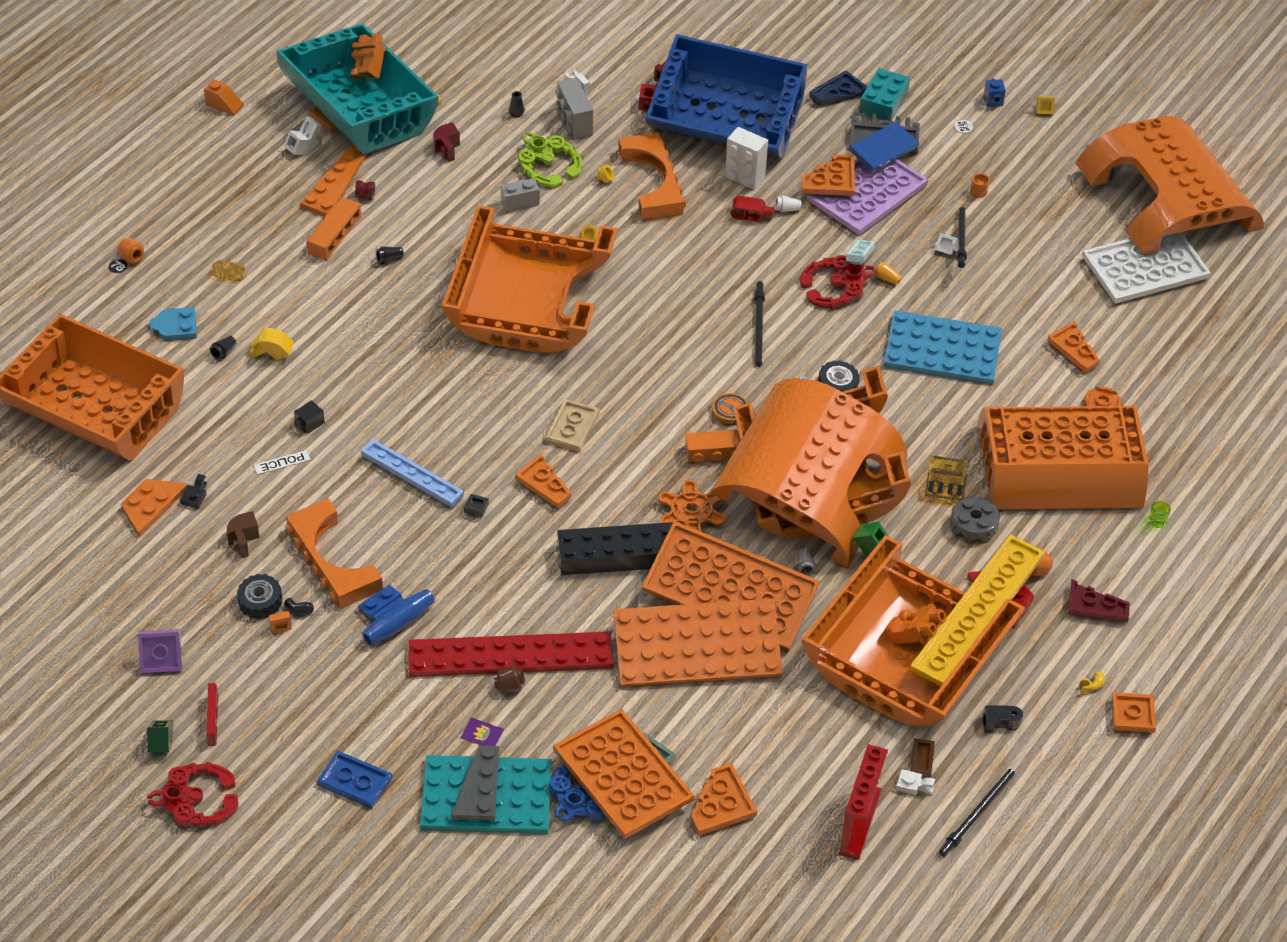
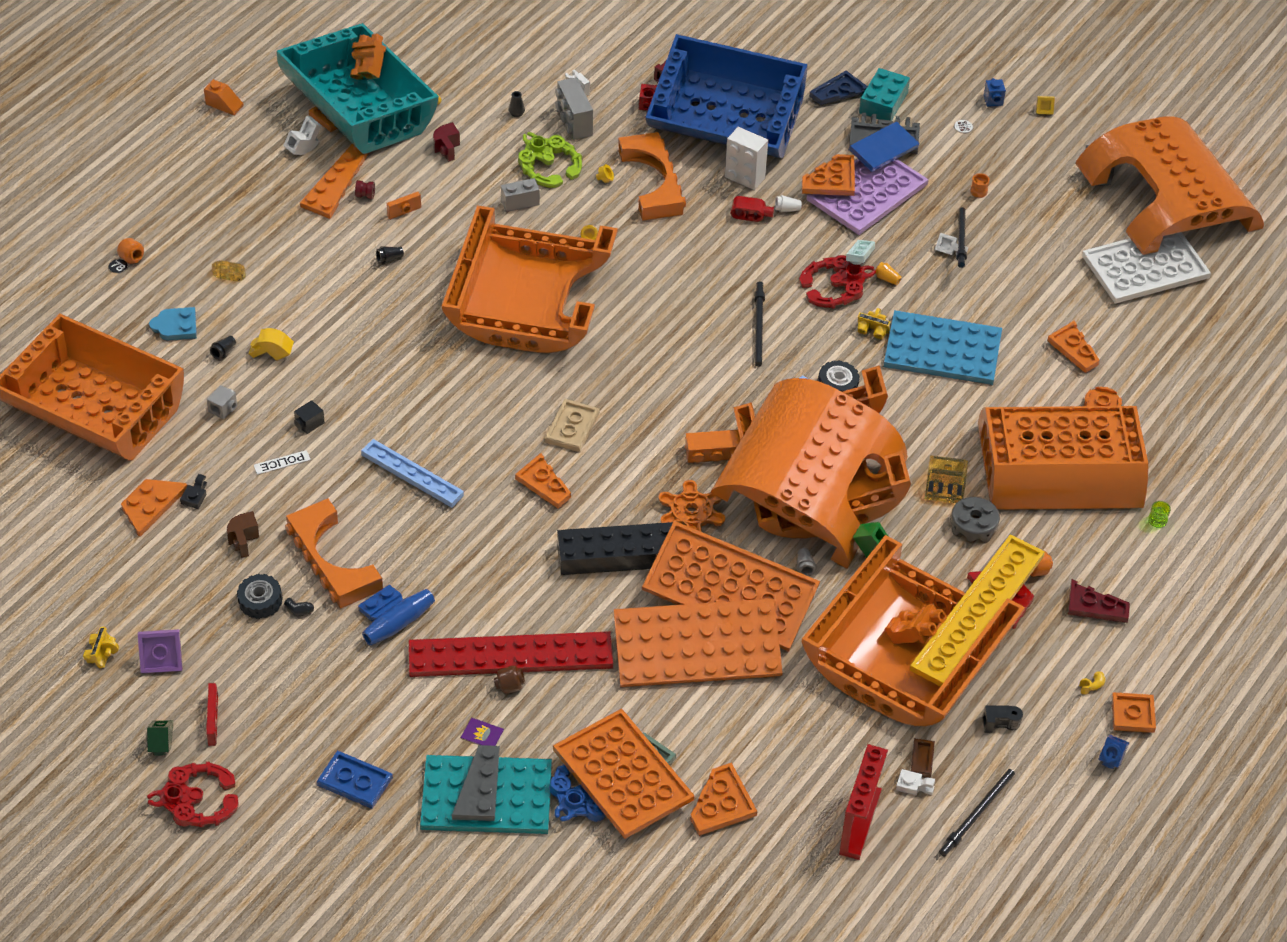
orange plate [269,611,292,634] -> none
orange brick [306,197,361,261] -> none
pearl dark grey plate [464,494,489,517] -> none
tile [712,393,748,425] -> none
none -> yellow hips [83,627,119,668]
none -> light grey brick [207,385,237,419]
none -> orange plate [386,191,421,219]
none -> yellow hips [857,308,891,340]
none -> blue brick [1098,735,1129,769]

